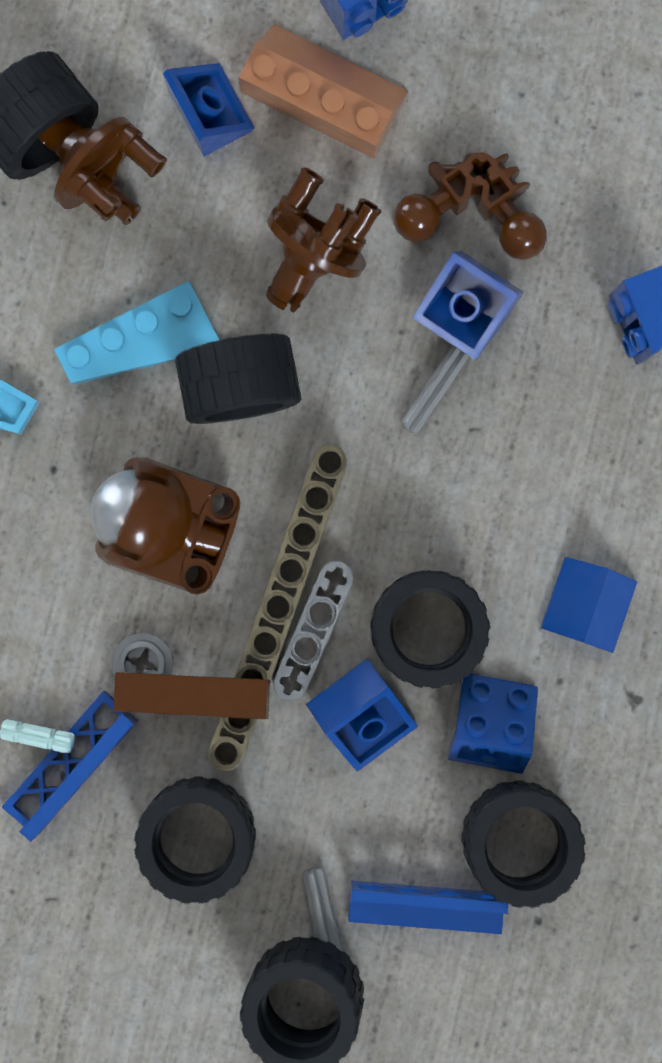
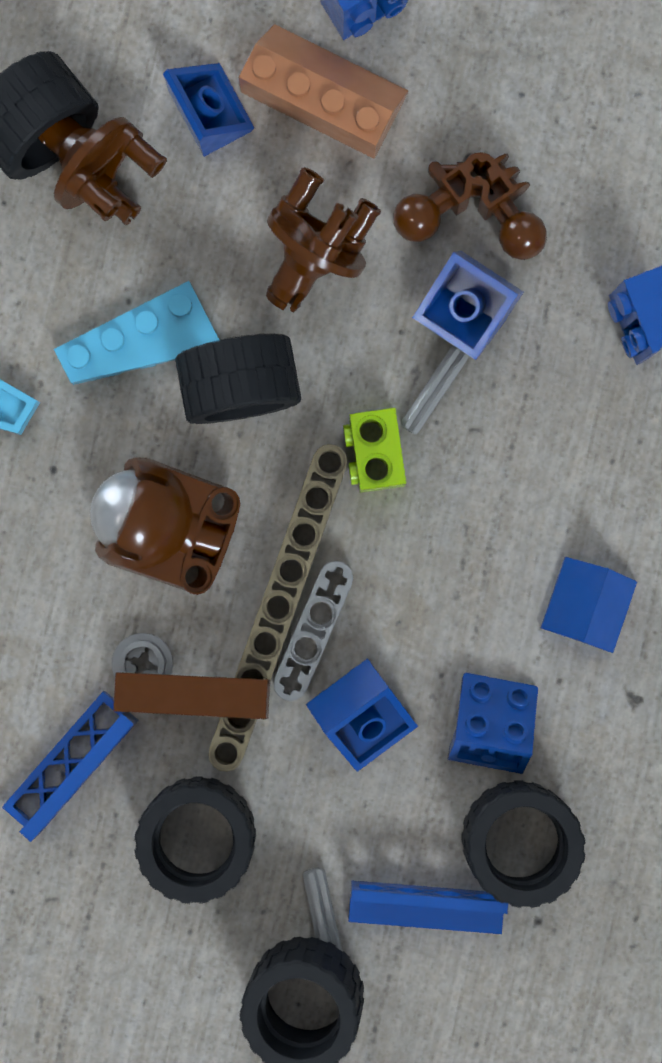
light aqua axle [0,719,75,753] -> none
black tyre [370,570,490,689] -> none
none -> lime brick [343,408,407,493]

